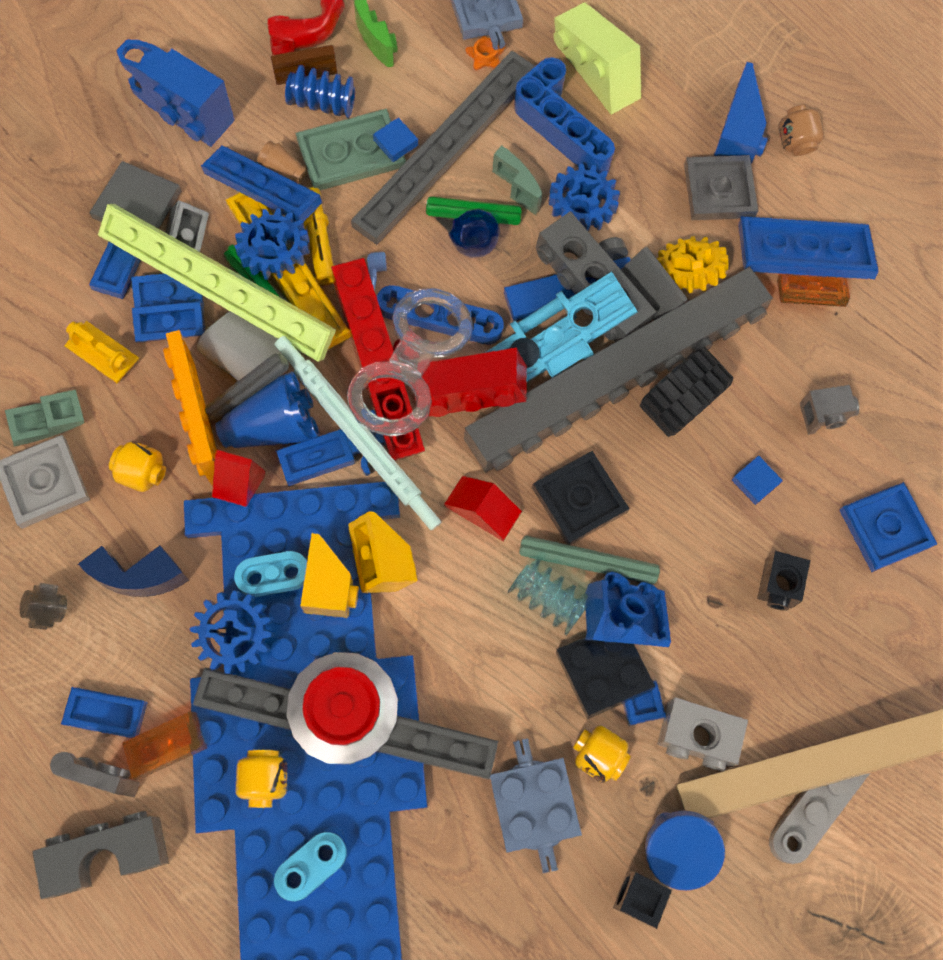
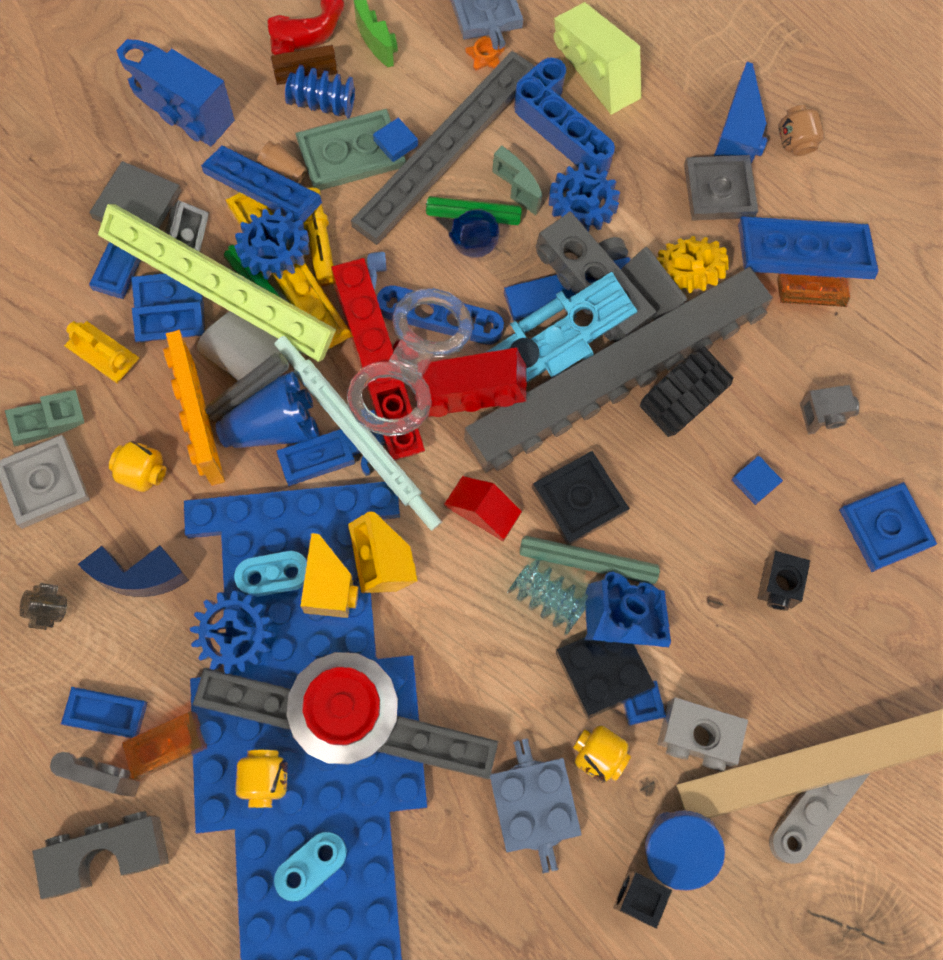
red slope [212,450,266,507] -> none

